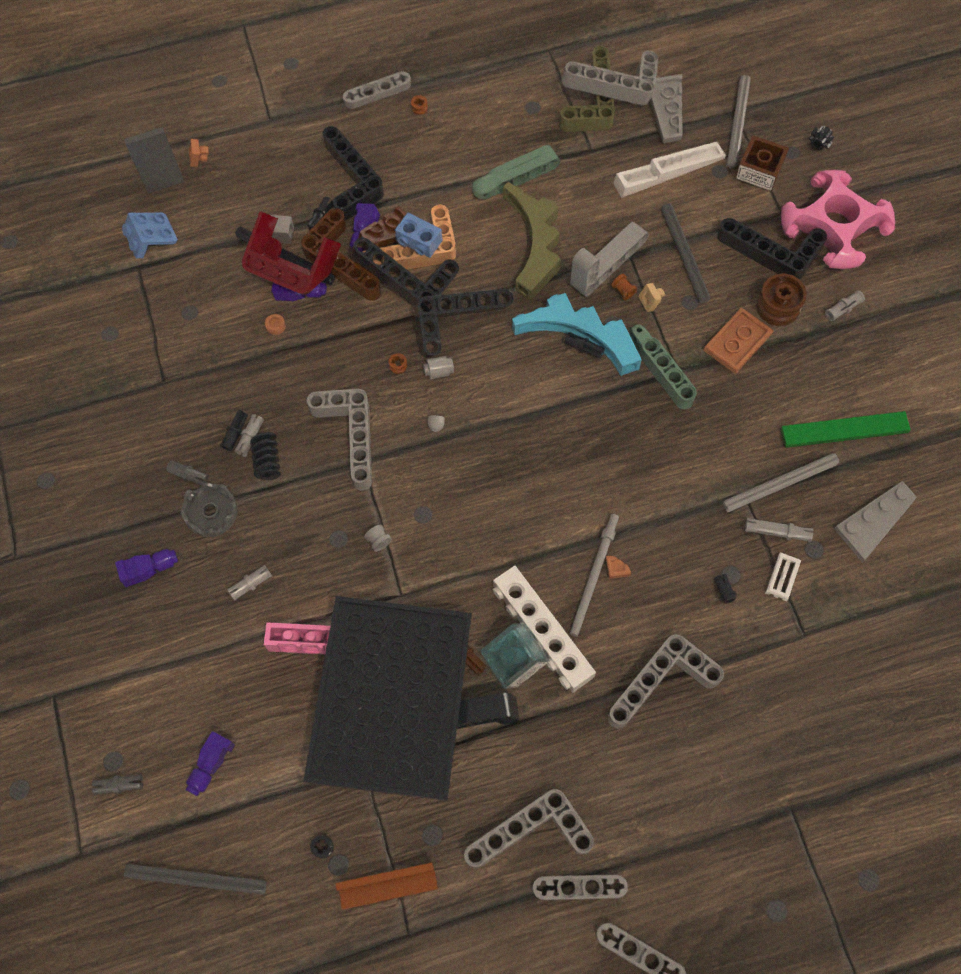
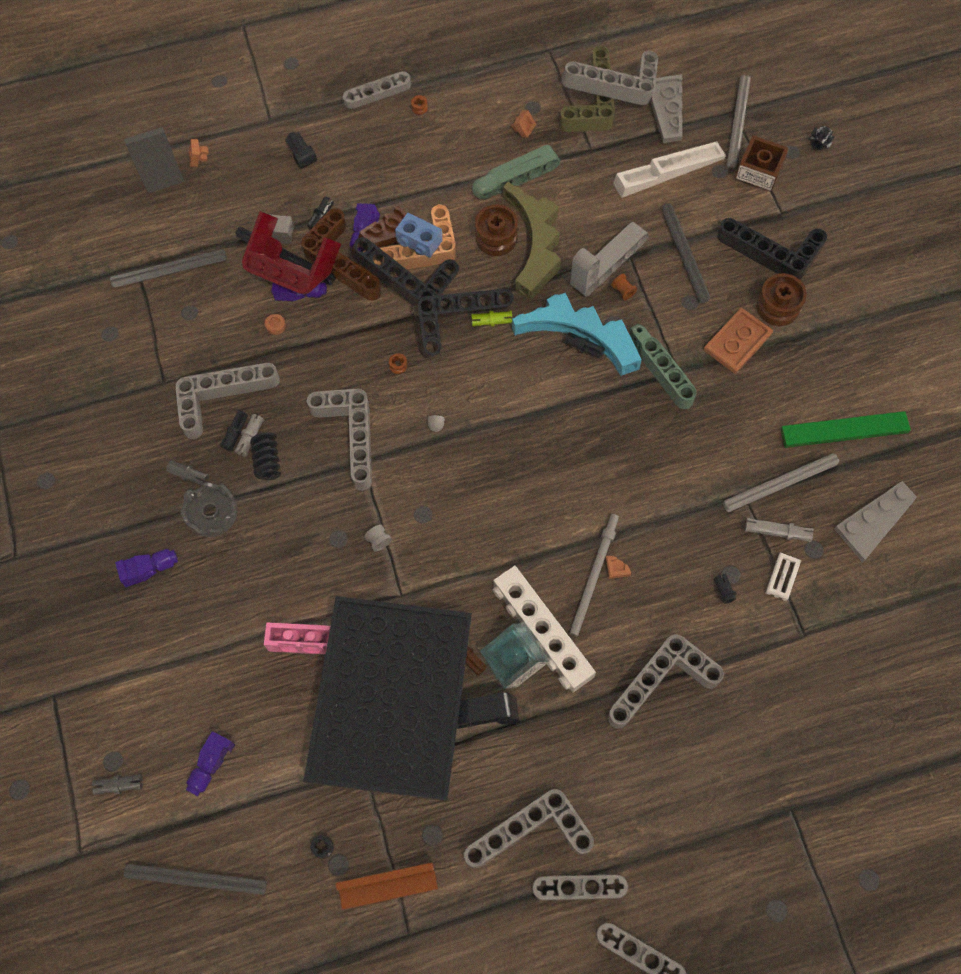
medium blue bracket [122,213,177,258] -> none
light grey pin [227,565,272,601] -> none
black beam [323,126,384,220] -> none
light grey brick [423,356,454,379] -> none
tan tile [638,283,665,312] -> none
bright pink piece [781,170,895,269] -> none
light grey pin [825,290,865,321] -> none
none -> dark grey axle [110,249,227,288]
none -> light grey beam [176,363,280,439]
none -> black piece [285,131,318,169]
none -> lime pin [471,311,512,327]
none -> reddish brown wheel [475,204,518,256]
none -> nougat tile [511,110,536,138]

